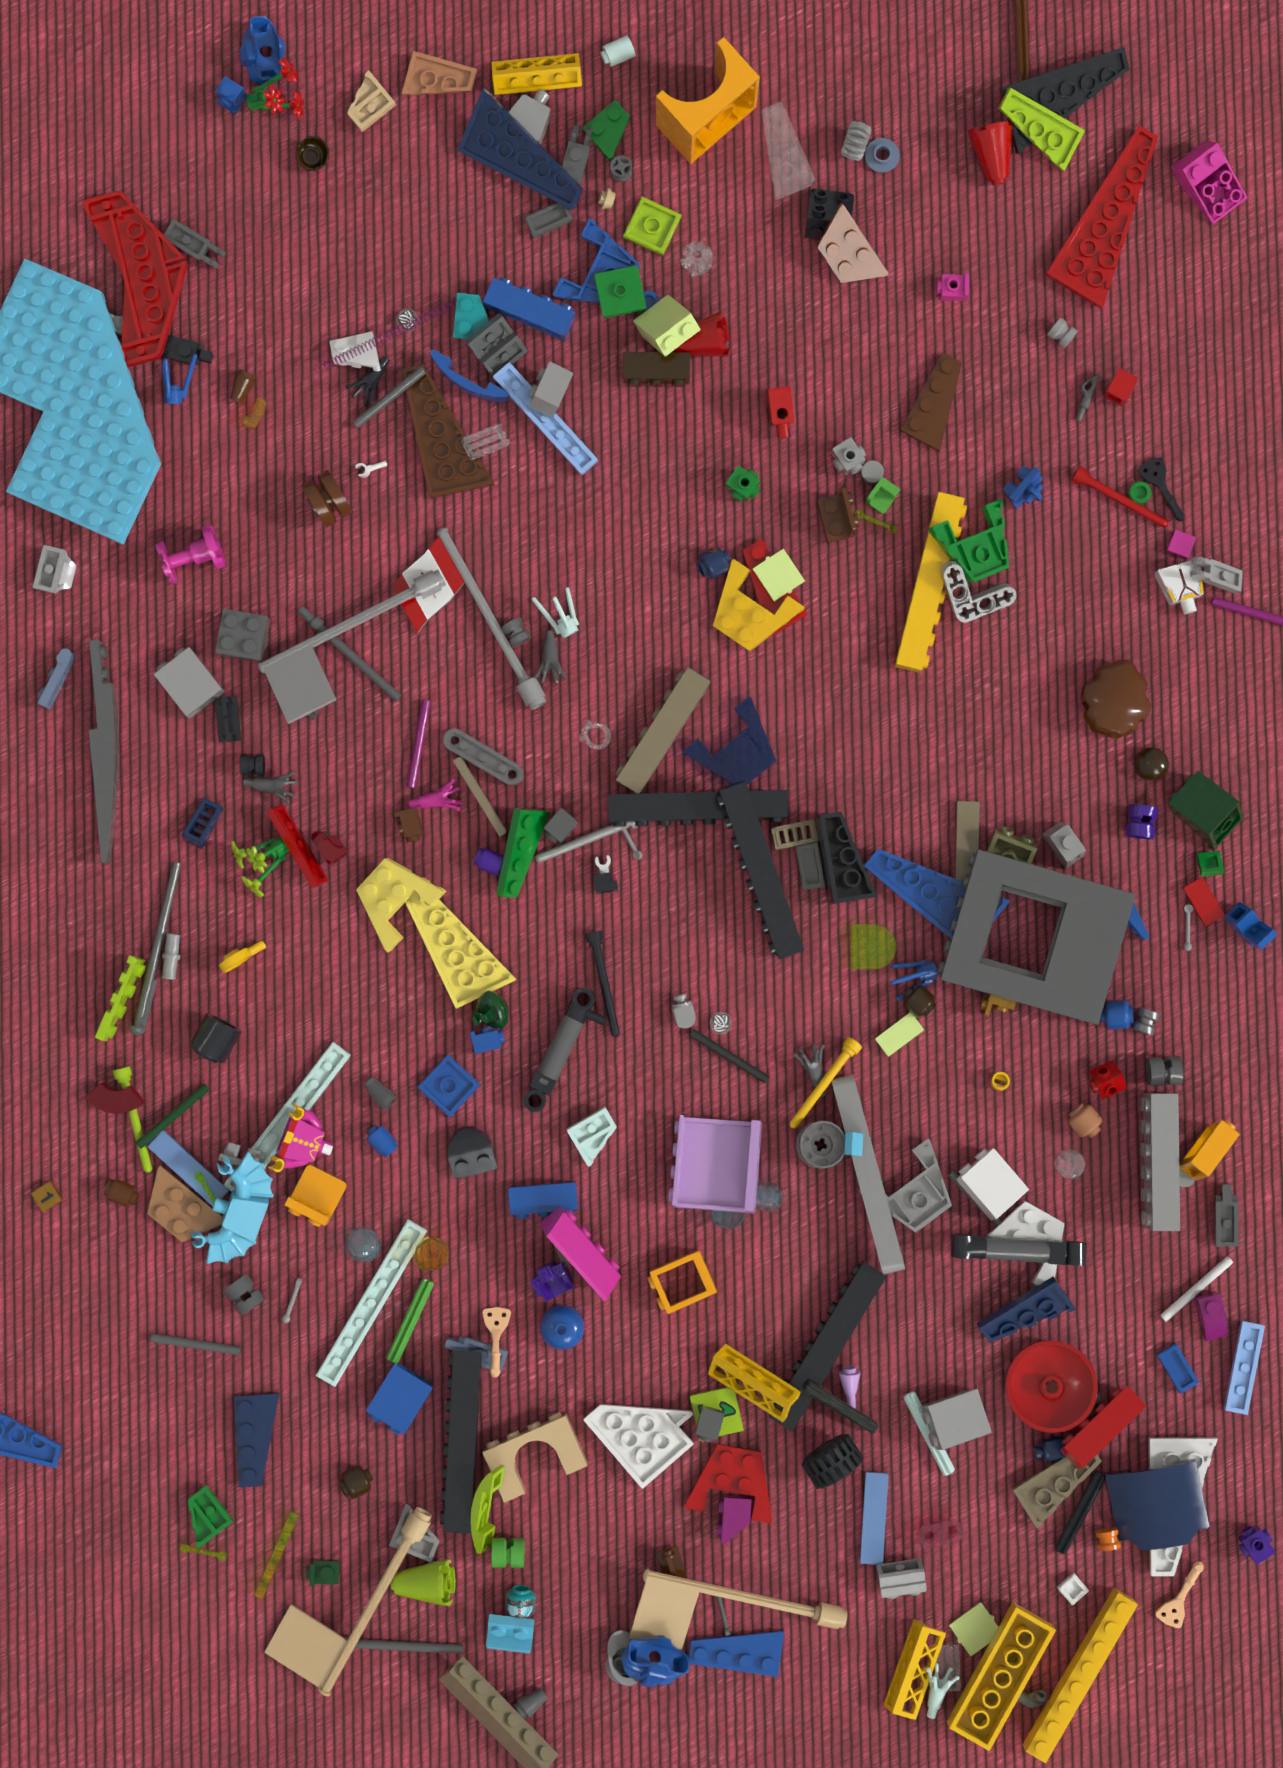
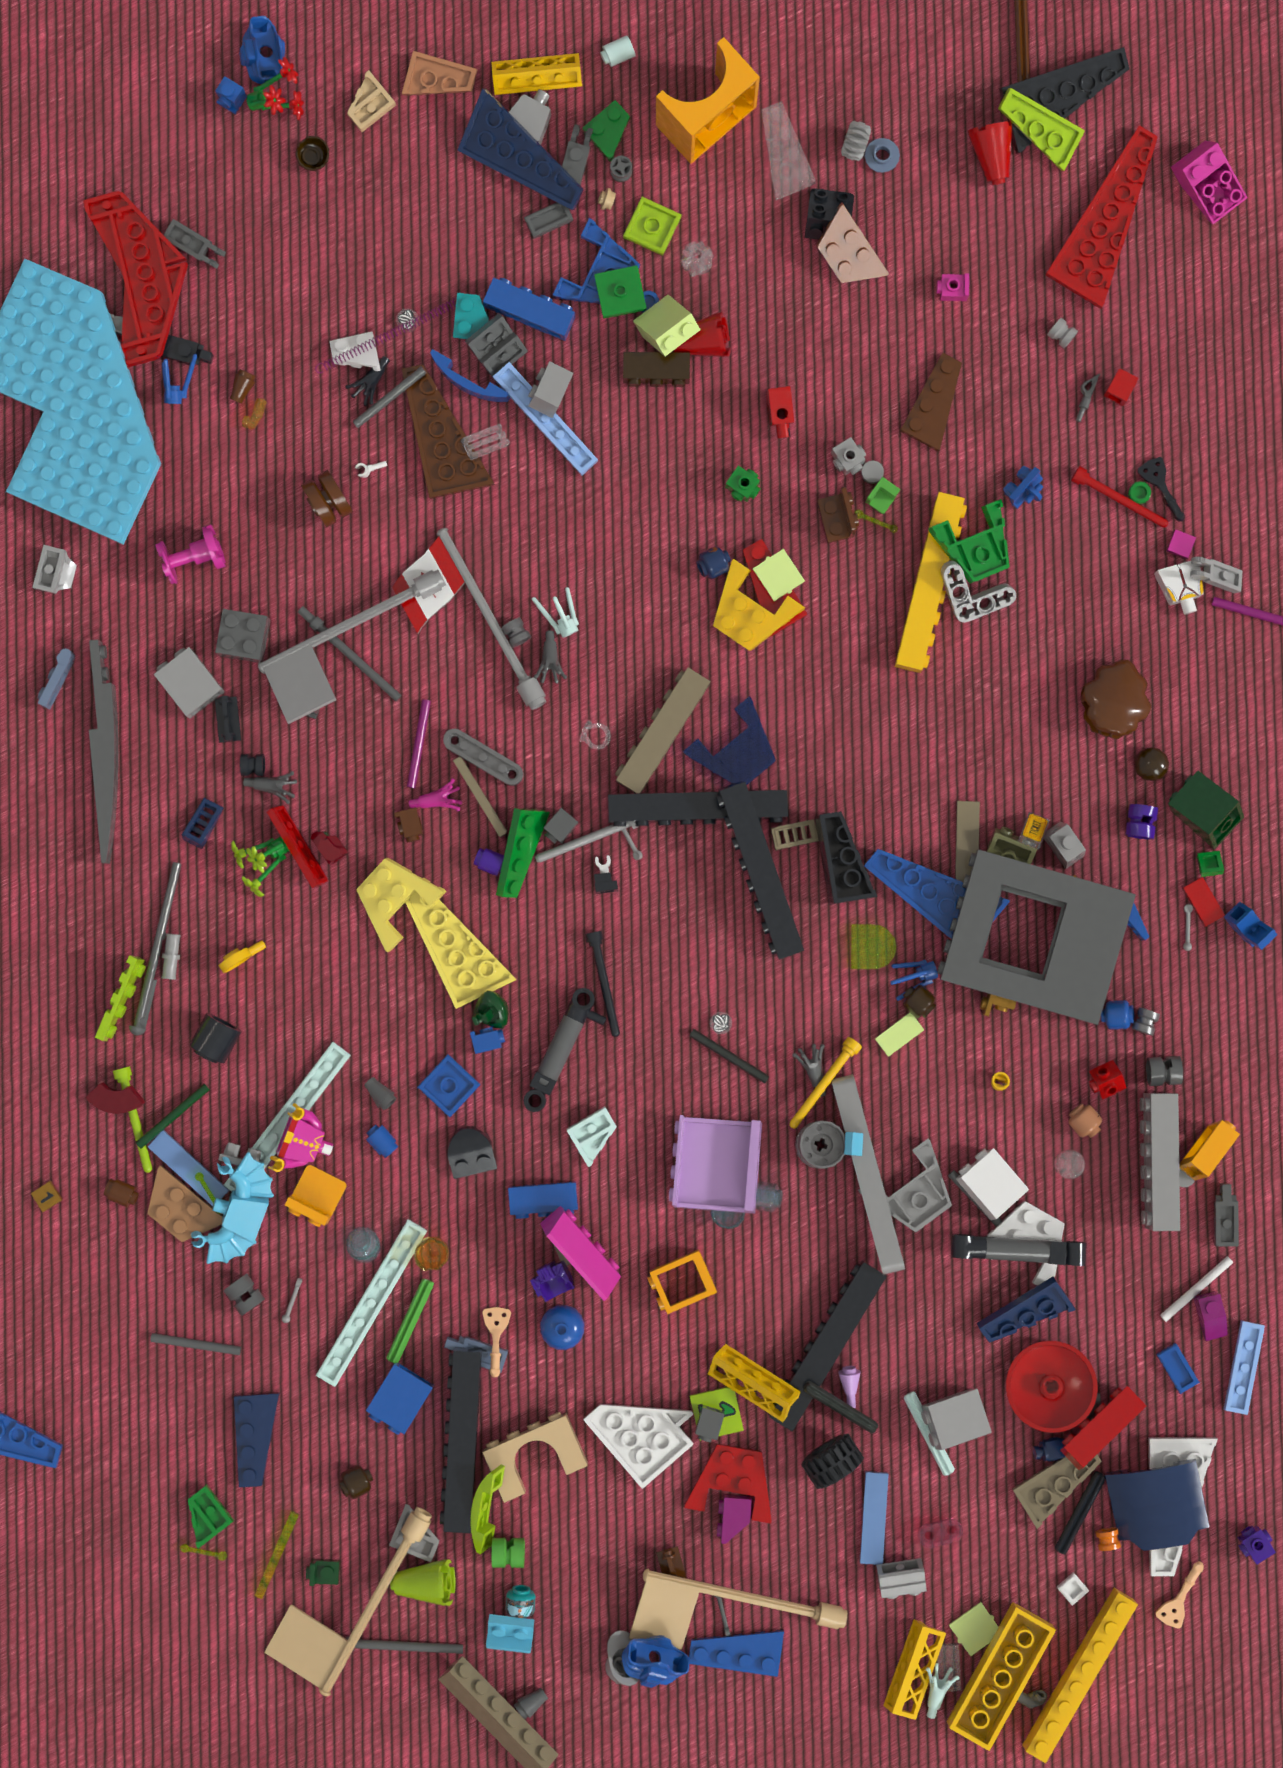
light grey arm [672,993,696,1028] -> none
dark grey tile [795,842,825,890] -> none
none -> tile [1018,812,1050,849]

